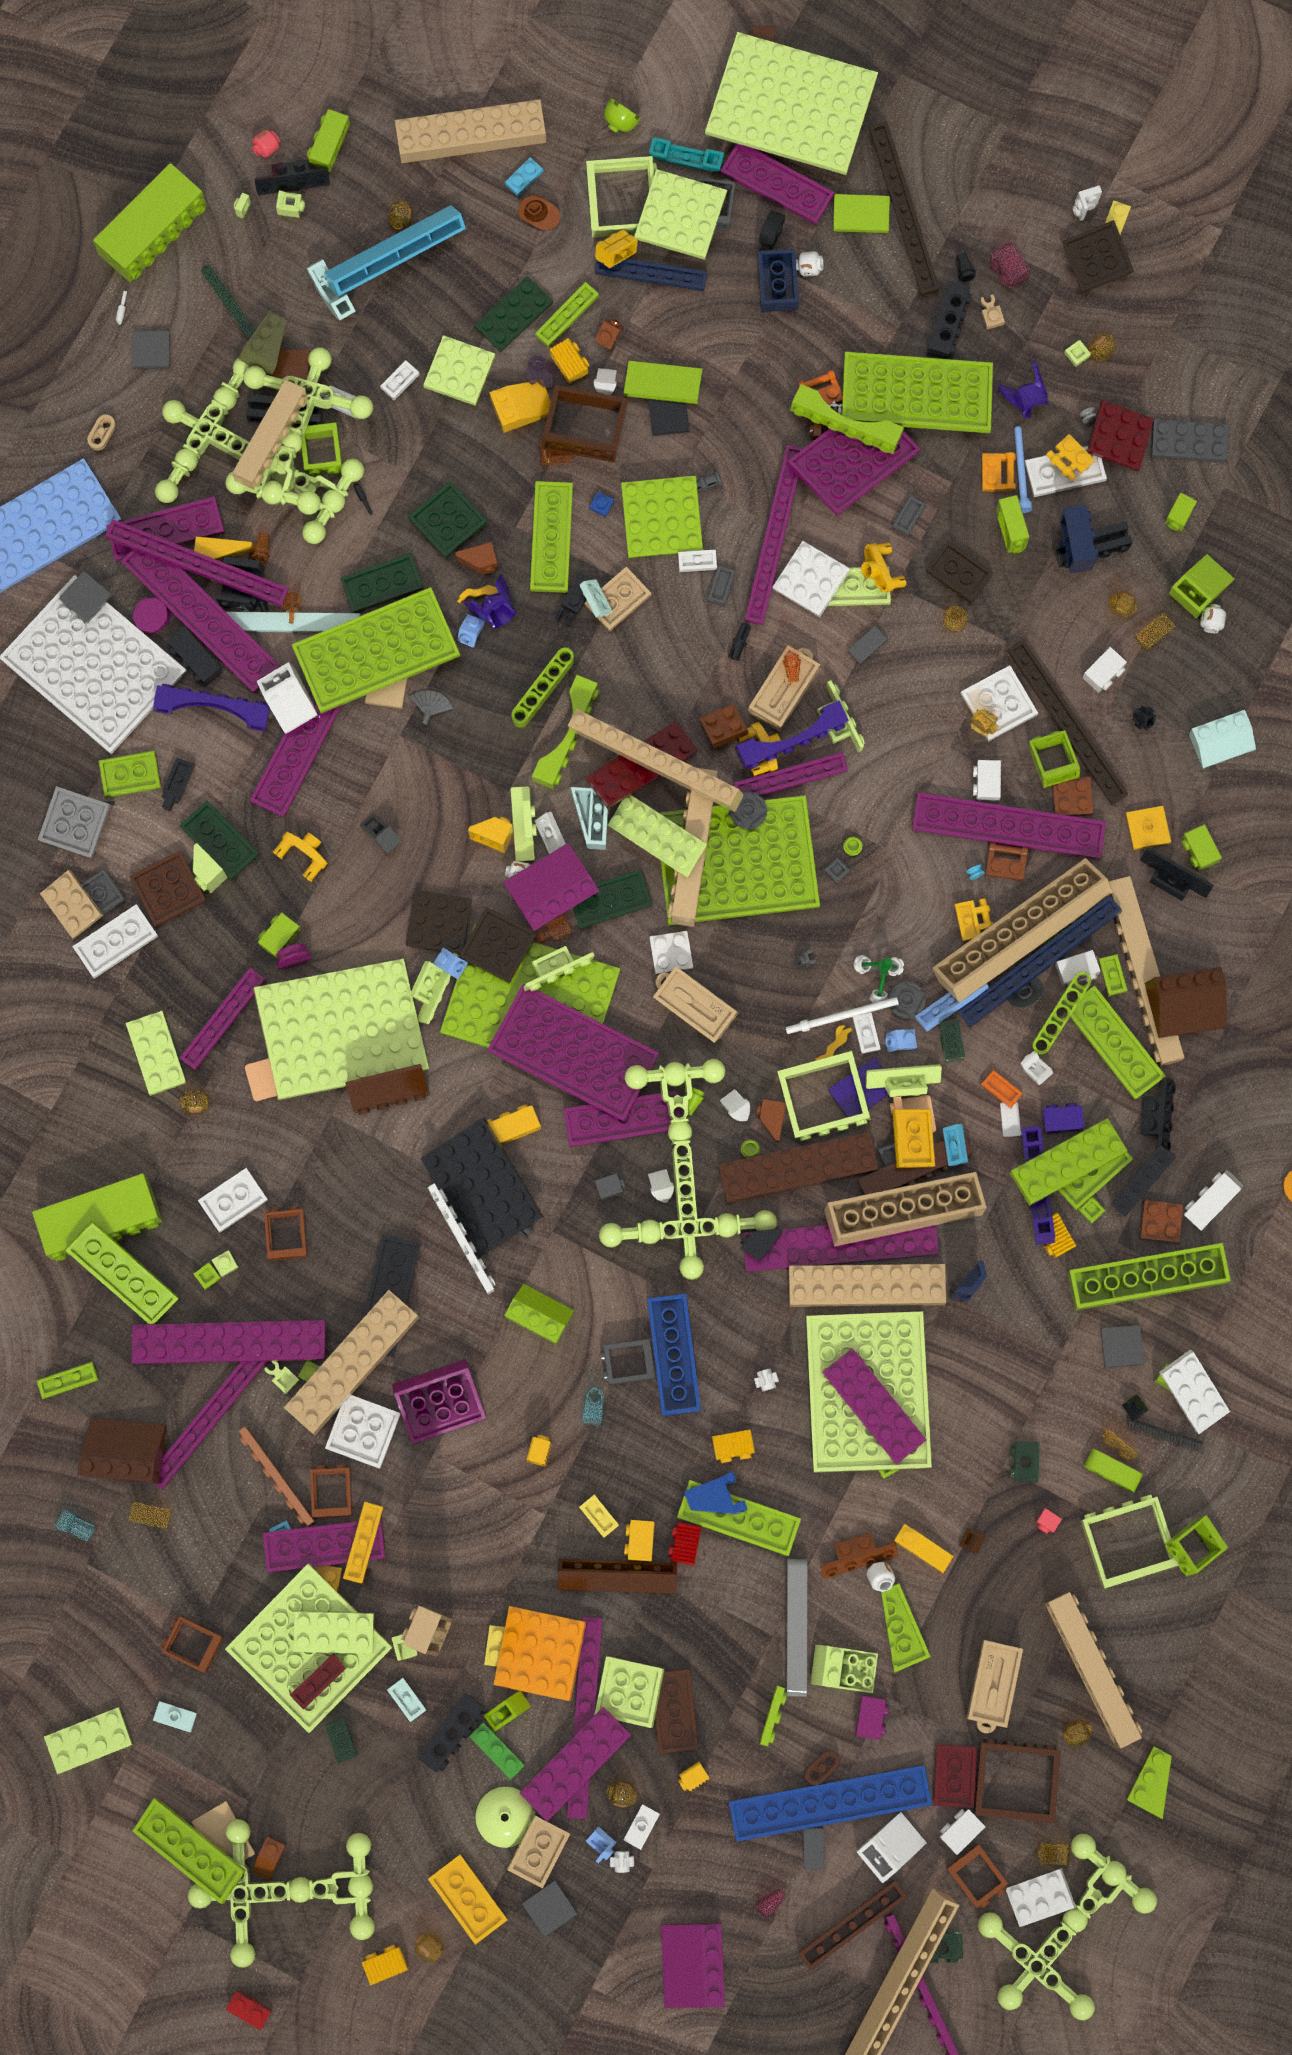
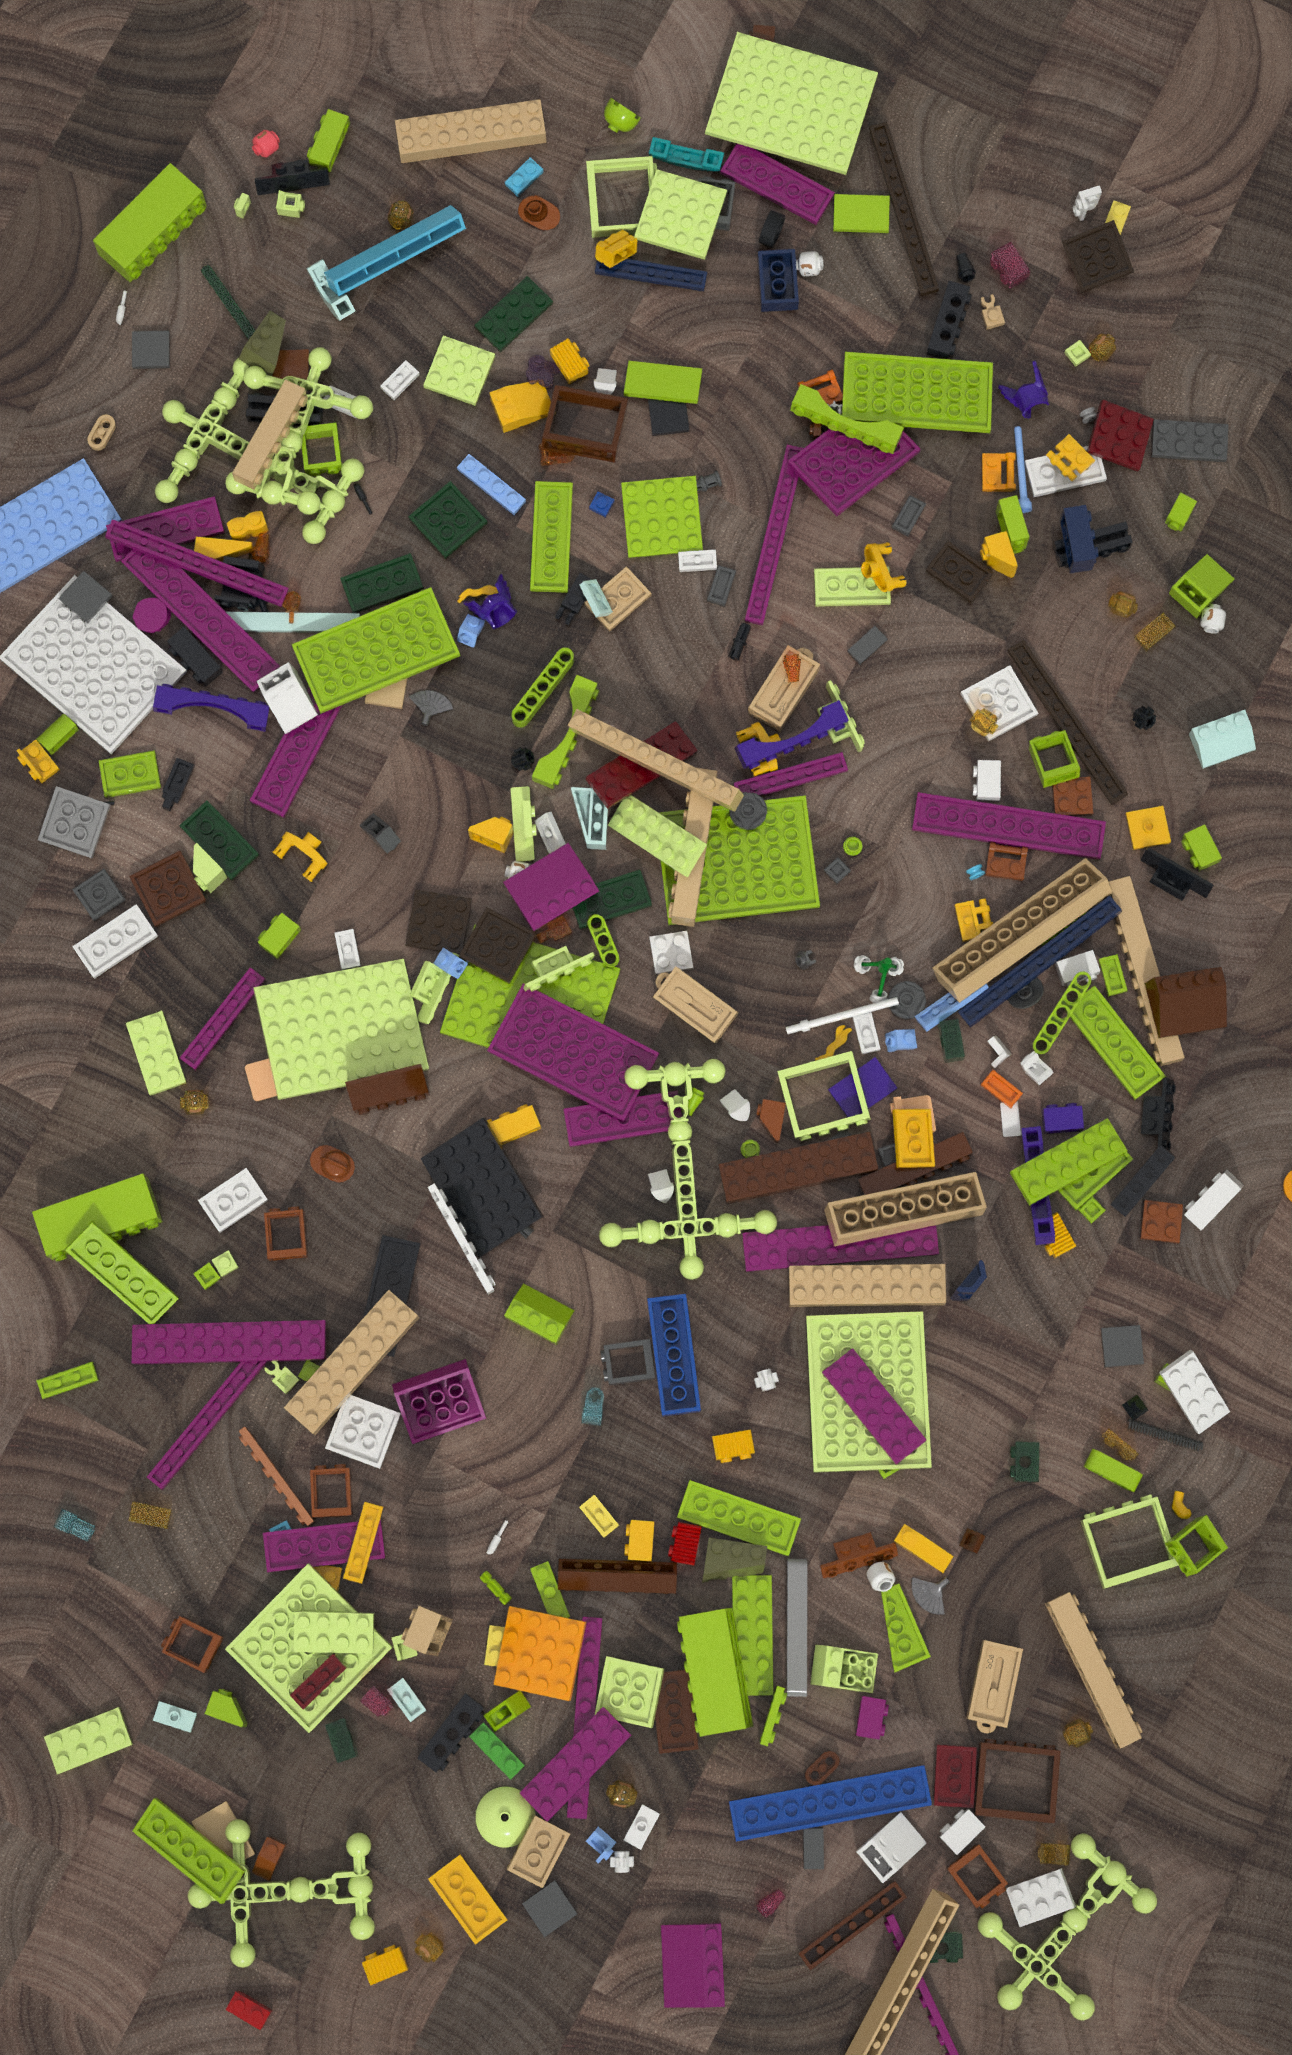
tan plate [40,870,103,939] -> none
reddish brown slope [77,1418,167,1484] -> none
magenta hat [276,943,311,969] -> none
dark orange slope [455,542,498,574] -> none
yellow brick [526,1435,552,1467] -> none
lime plate [535,282,599,348] -> none
dark orange bracket [594,318,624,349] -> none
dark grey brick [595,1173,625,1201] -> none
yellow brick [678,1762,709,1791] -> none
blue flag [684,1472,747,1514] -> none
dark orange plate [699,704,748,748] -> none
black slope [740,1229,783,1263] -> none
white plate [772,541,850,617] -> none
yellowish green bracket [865,1064,942,1097] -> none
clear yellow head [943,606,968,633] -> none
medium azure plate [943,1124,968,1166] -> none
coral plate [1035,1508,1062,1534] -> none
lime brick [1067,1243,1231,1311] -> none
white brick [1083,647,1127,693] -> none
lime wing [1126,1746,1172,1819] -> none
none -> yellow bracket [16,740,60,783]
none -> lime brick [36,713,79,755]
none -> lime slope [205,1689,248,1727]
none -> yellow brick [227,511,269,541]
none -> dark orange piece [310,1145,355,1182]
none -> white plate [335,929,361,970]
none -> clear pink brick [360,1686,394,1717]
none -> light blue plate [457,454,526,515]
none -> lime axle [480,1571,512,1605]
none -> white piece [486,1520,508,1554]
none -> black gear [511,747,535,771]
none -> lime plate [530,1561,570,1618]
none -> lime beam [587,914,619,967]
none -> lime brick [677,1608,754,1737]
none -> olive wedge [702,1538,767,1583]
none -> lime plate [732,1575,773,1696]
none -> flat silver hand [912,1577,950,1614]
none -> yellow slope [980,531,1018,578]
none -> white tile [988,1036,1011,1068]
none -> yellow arm [1172,1491,1191,1519]

